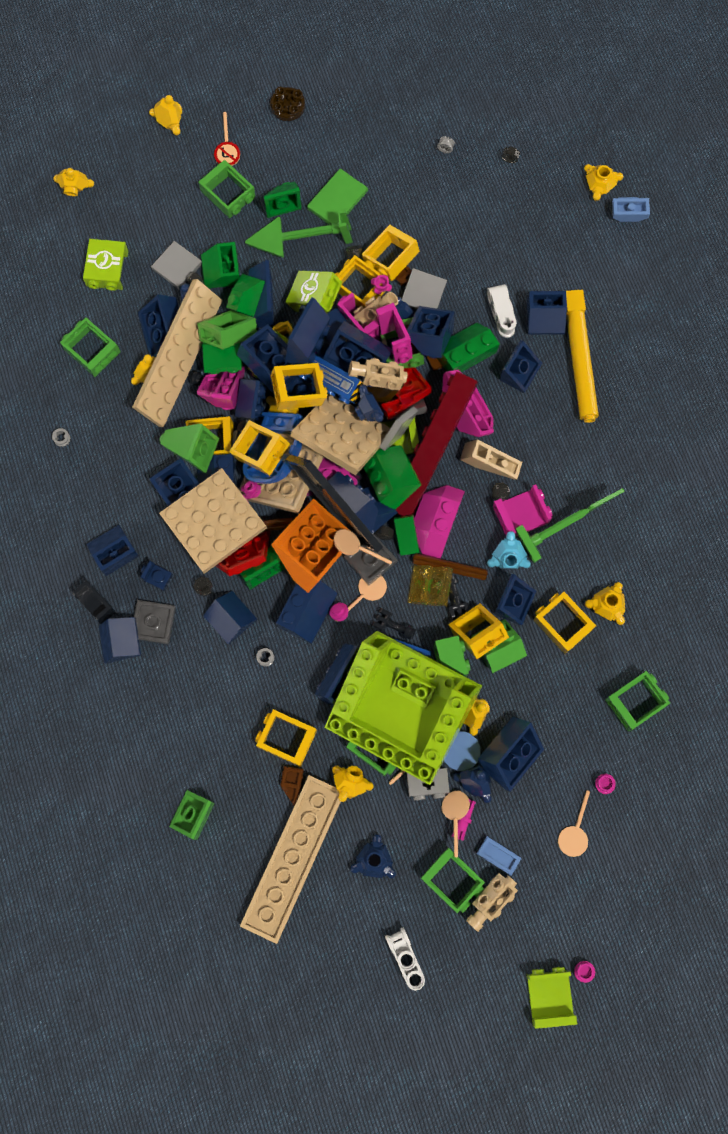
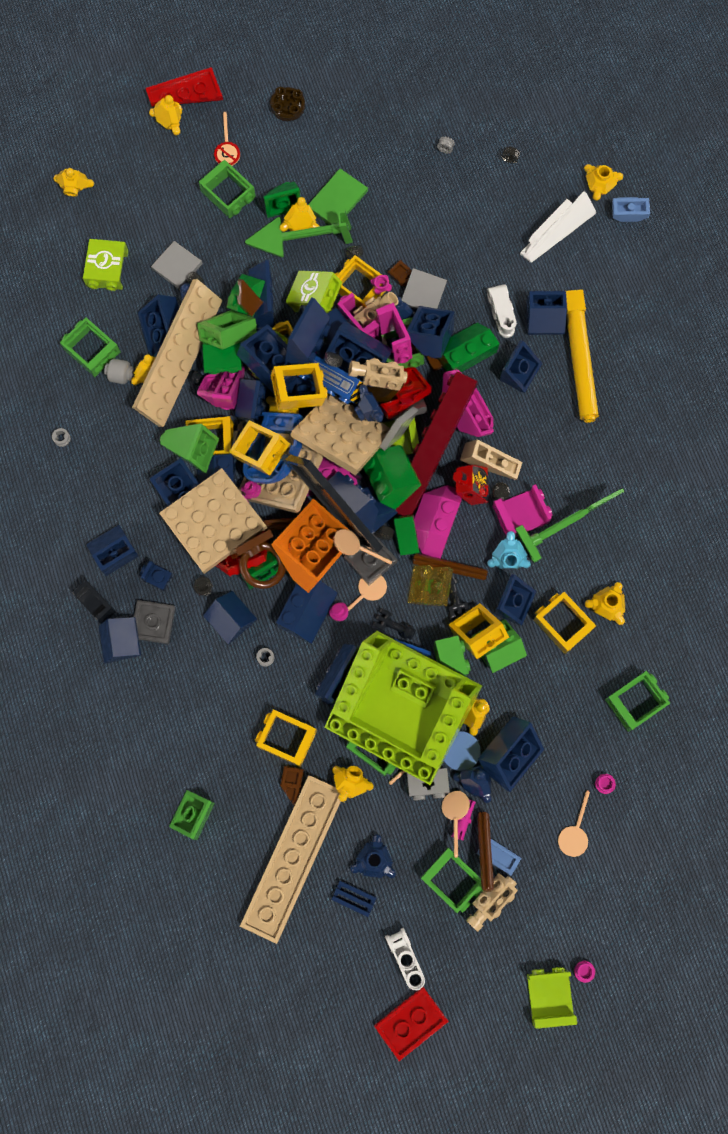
green slope [201,242,240,289] -> none
yellow window [361,225,420,282] -> none
none -> light grey head [104,359,133,384]
none -> red wing [146,67,223,107]
none -> reddish brown tile [230,529,286,589]
none -> reddish brown tile [238,279,263,316]
none -> yellow rock [280,197,320,232]
none -> clear smoke tile [323,352,343,367]
none -> dark blue tile [331,881,377,917]
none -> red tile [374,987,449,1061]
none -> red torso [453,465,488,505]
none -> reddish brown axle [477,812,494,892]
none -> white wedge [520,192,596,262]

